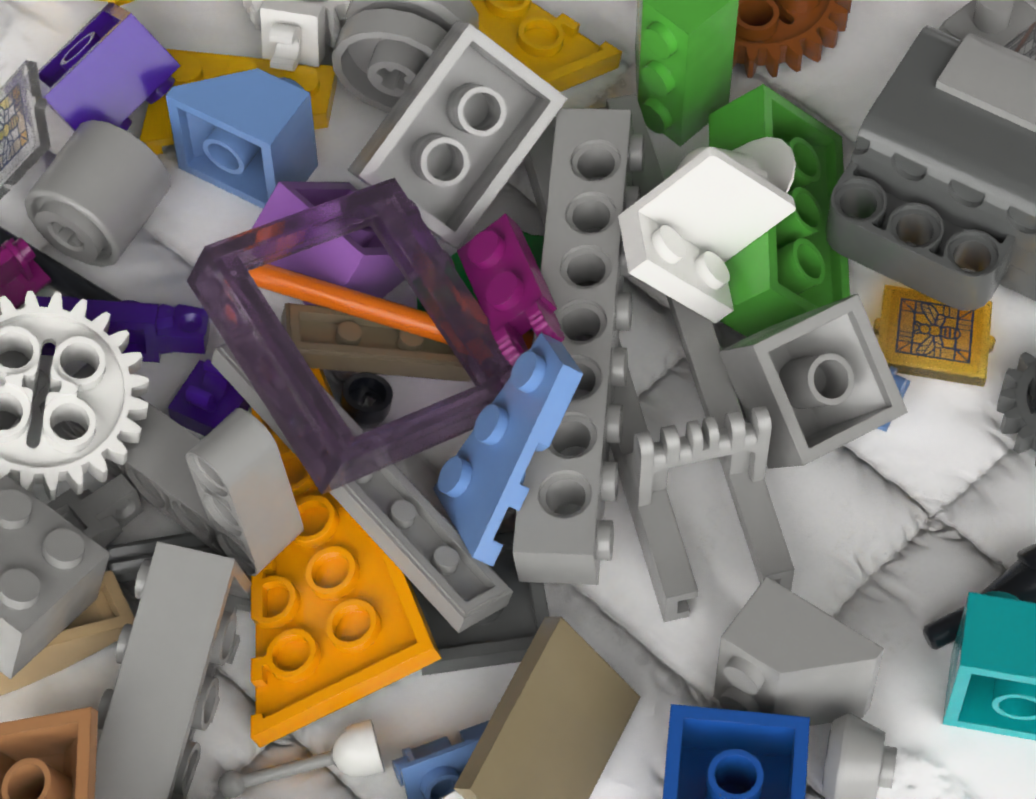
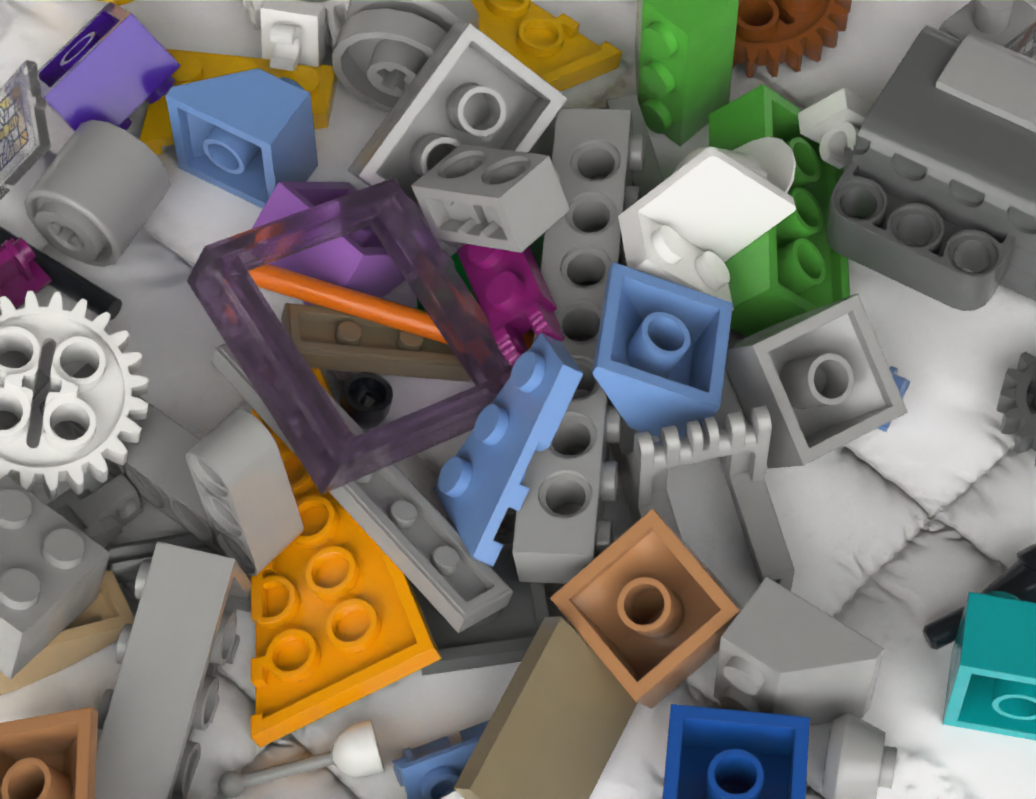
dark purple hinge [36,296,210,363] -> none
dark purple tile [168,359,250,436] -> none
piece [873,285,996,387] -> none
none -> light grey brick [411,144,571,253]
none -> medium nougat slope [550,508,742,709]
none -> medium blue slope [592,262,733,438]
none -> white tile [798,87,874,169]

